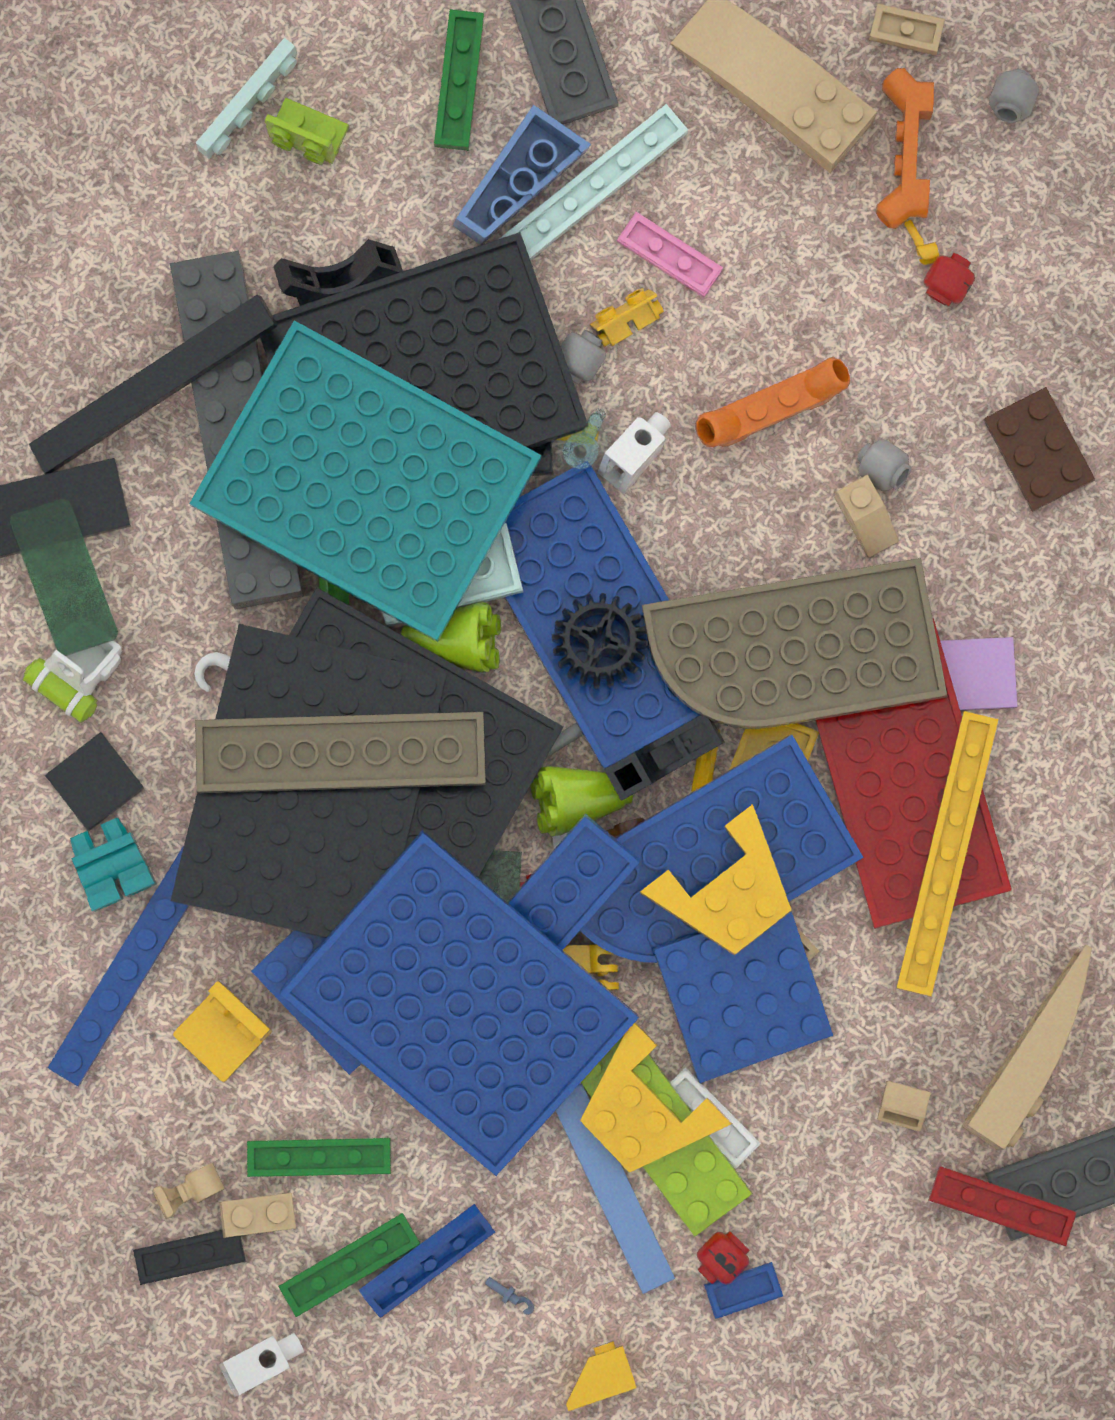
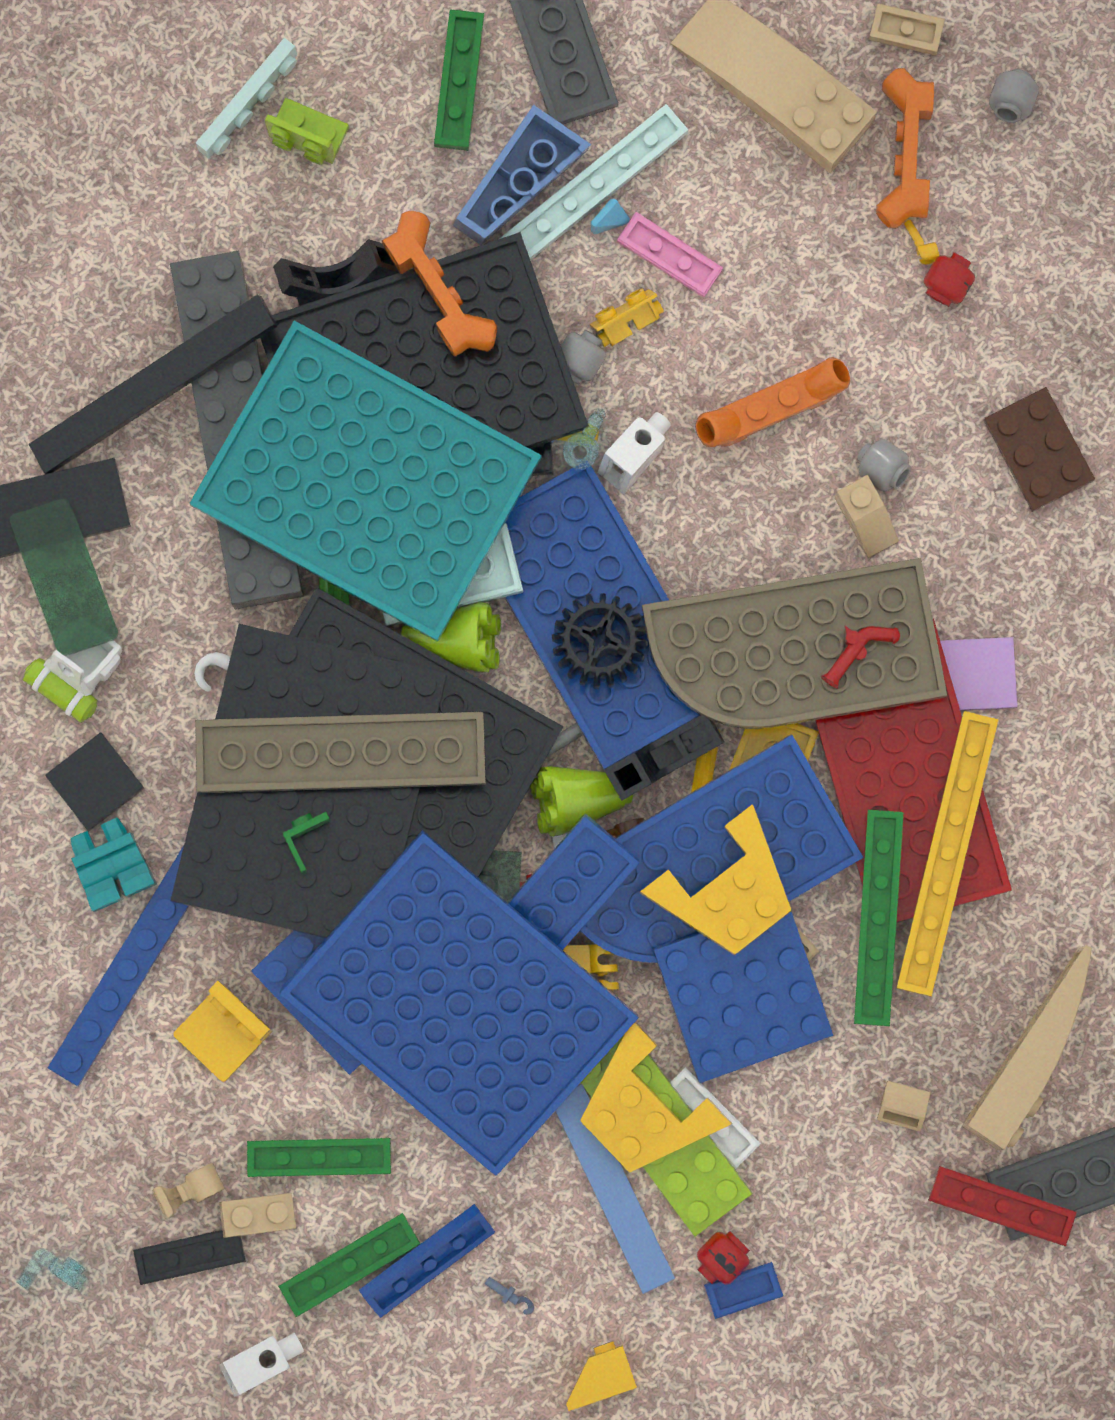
none -> clear light blue plate [16,1248,88,1291]
none -> green bracket [282,812,330,875]
none -> orange plate [382,211,497,357]
none -> medium azure slope [591,198,630,234]
none -> red piece [821,626,900,689]
none -> green plate [854,810,904,1027]

